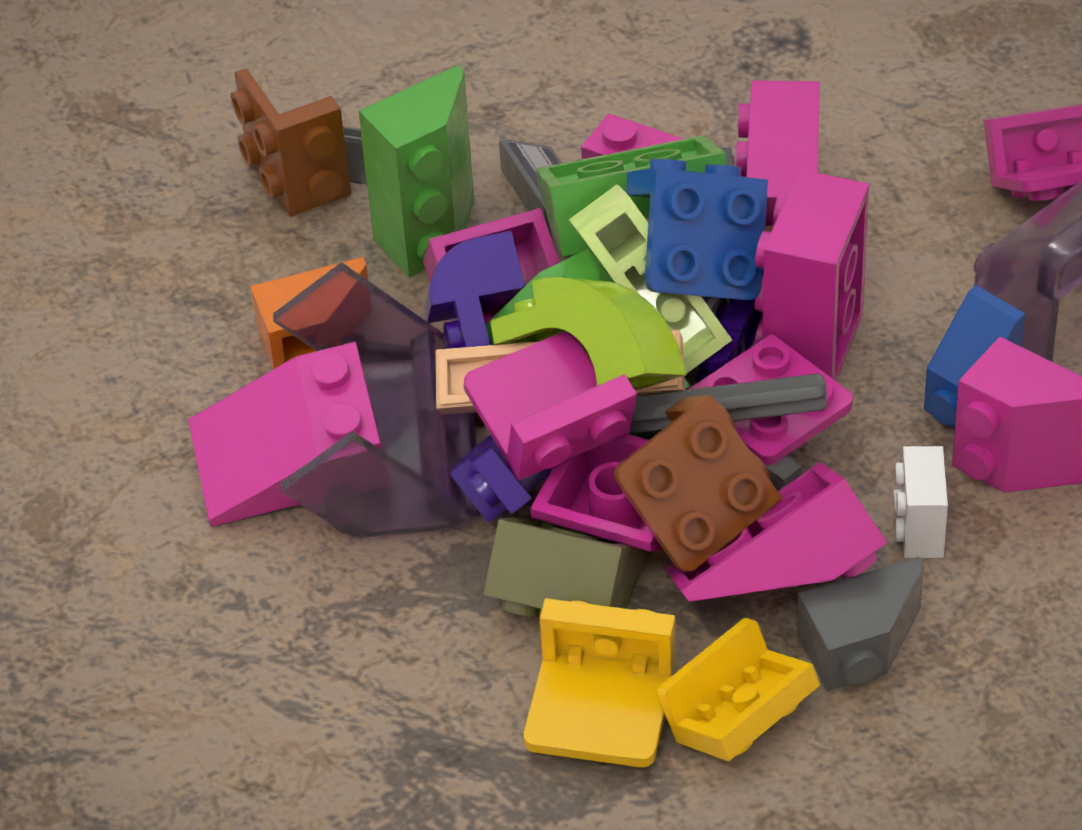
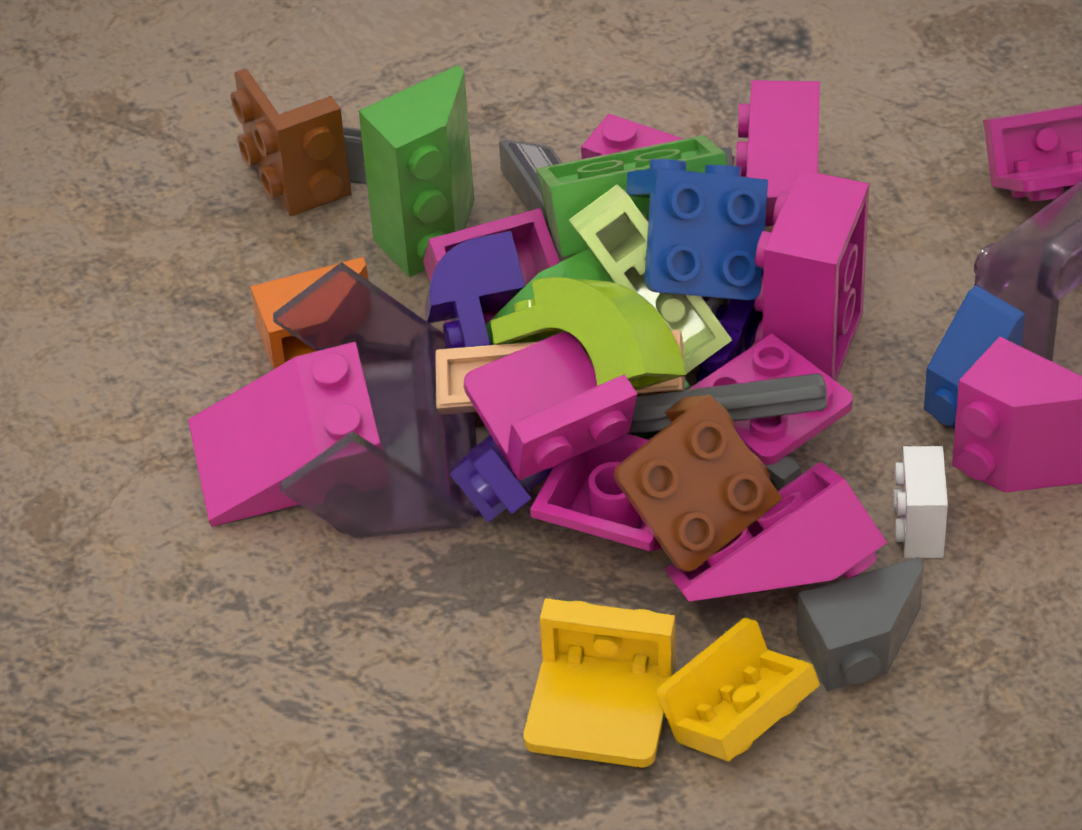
olive slope [483,514,649,617] -> none

